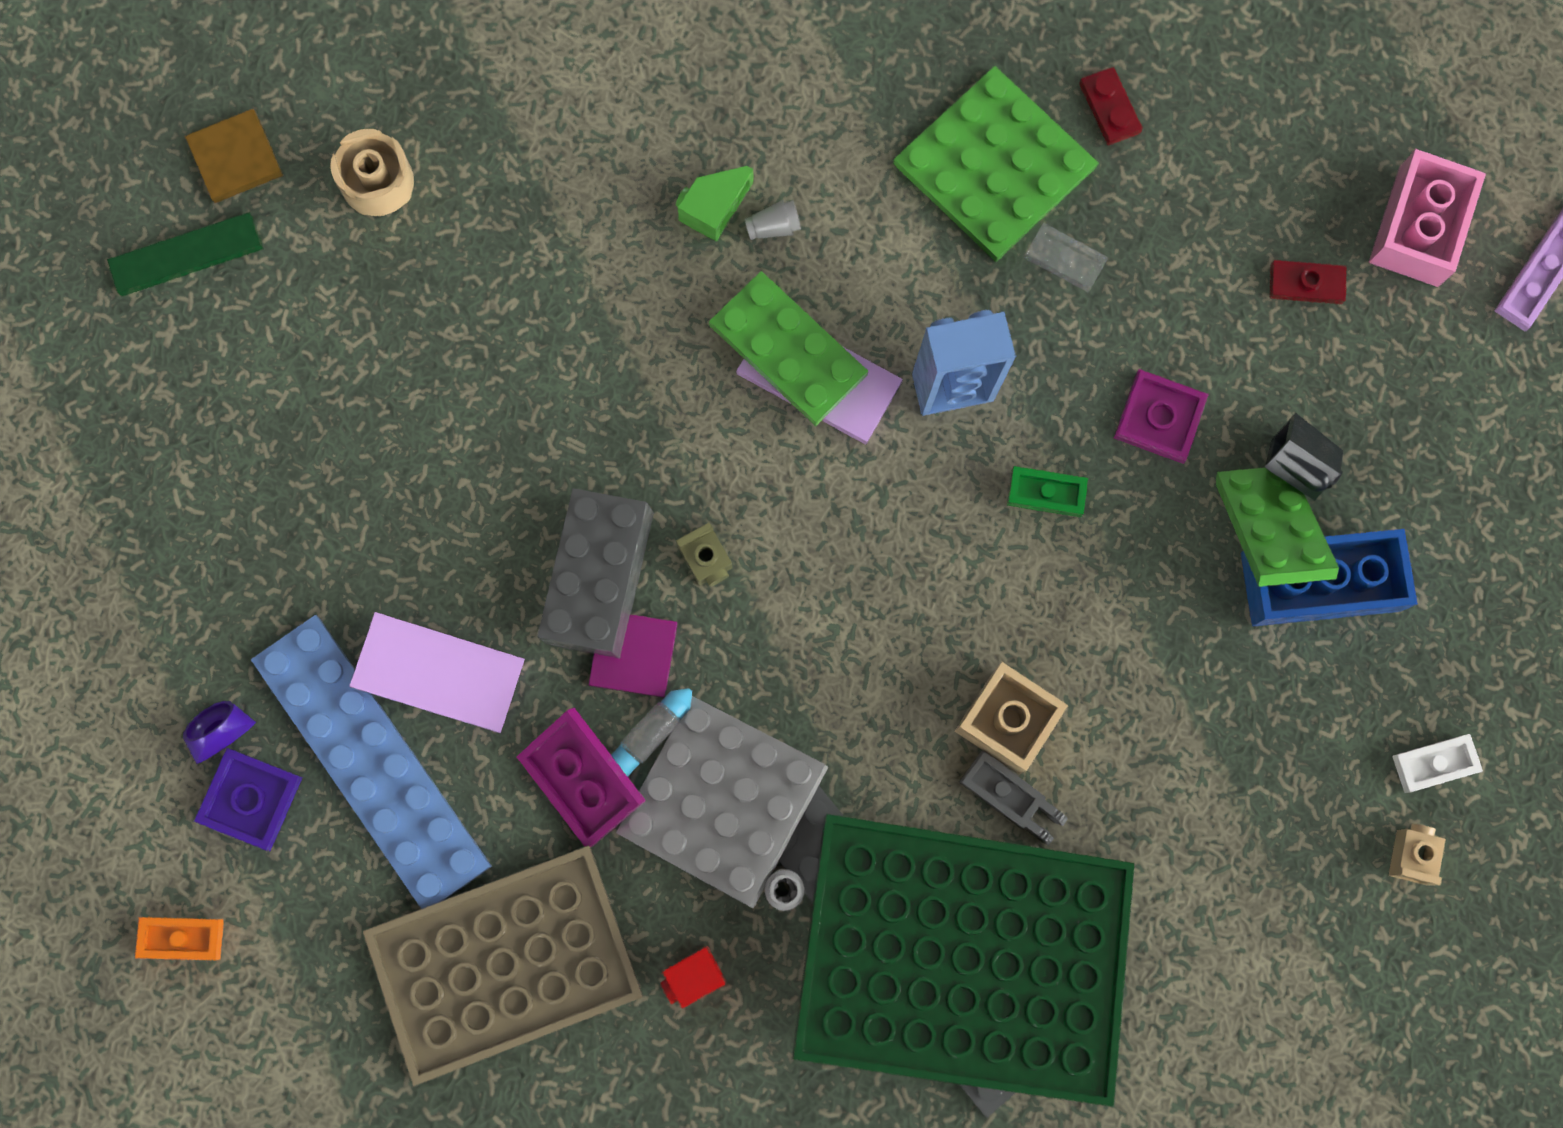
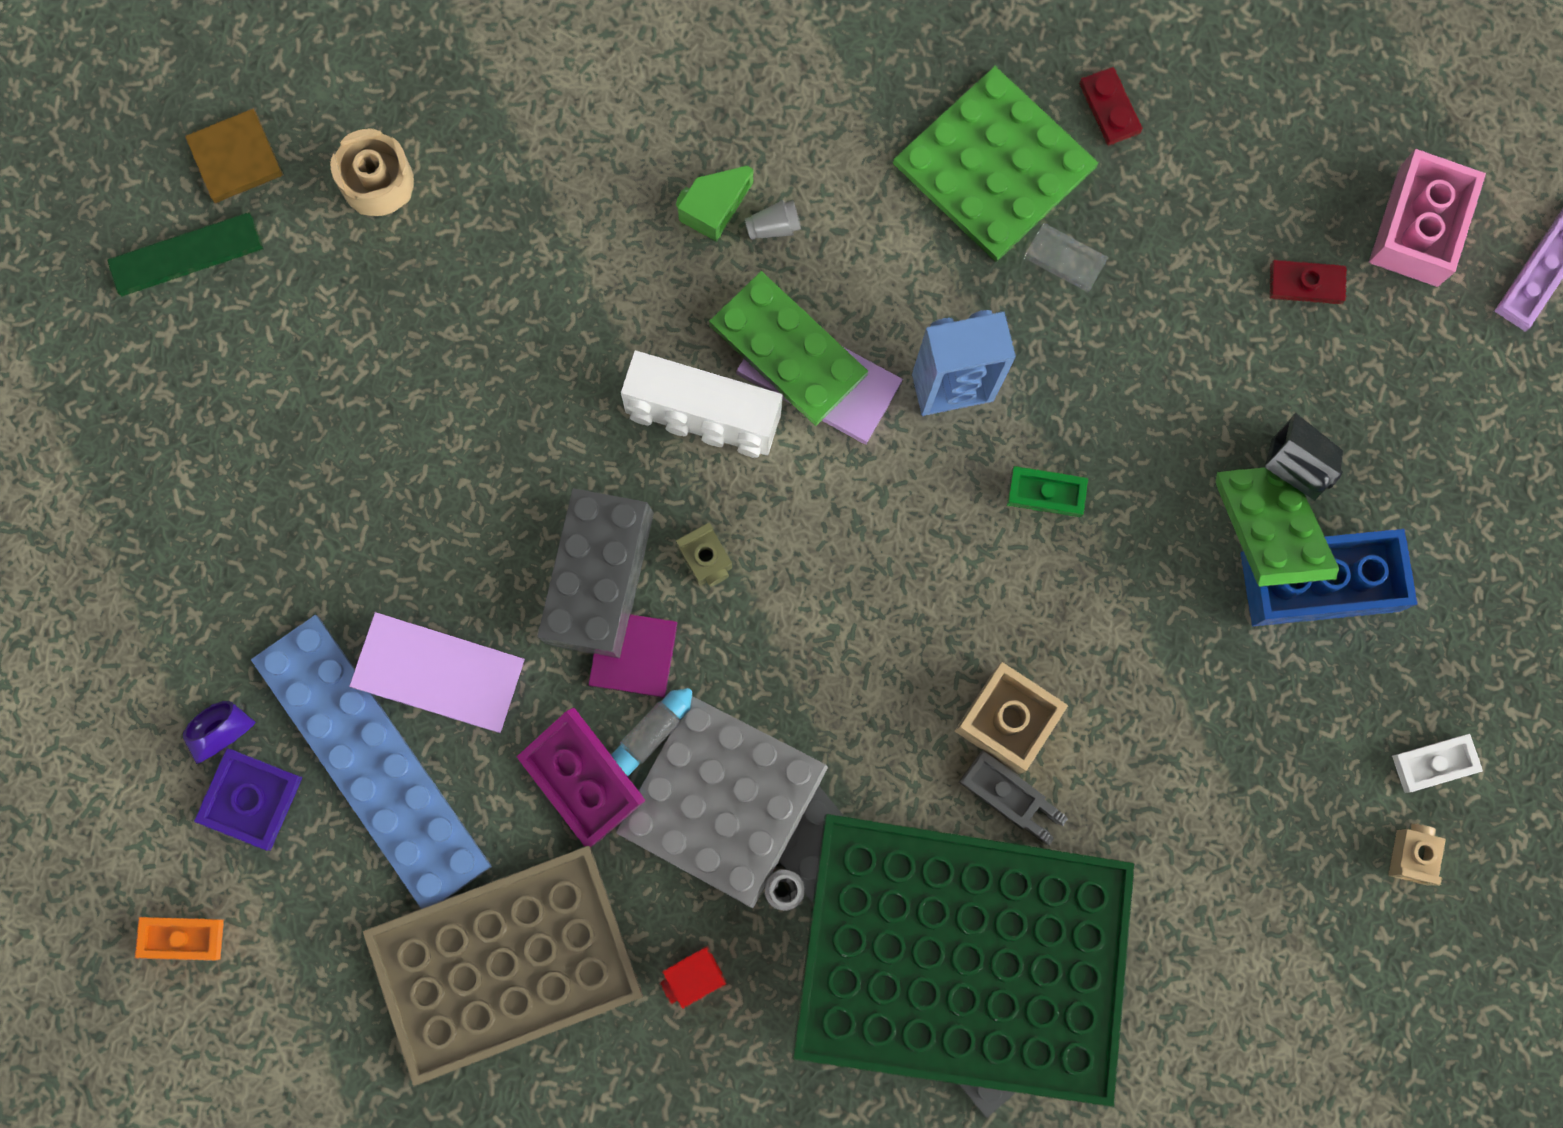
magenta tile [1113,369,1209,464] -> none
none -> white brick [621,350,782,458]

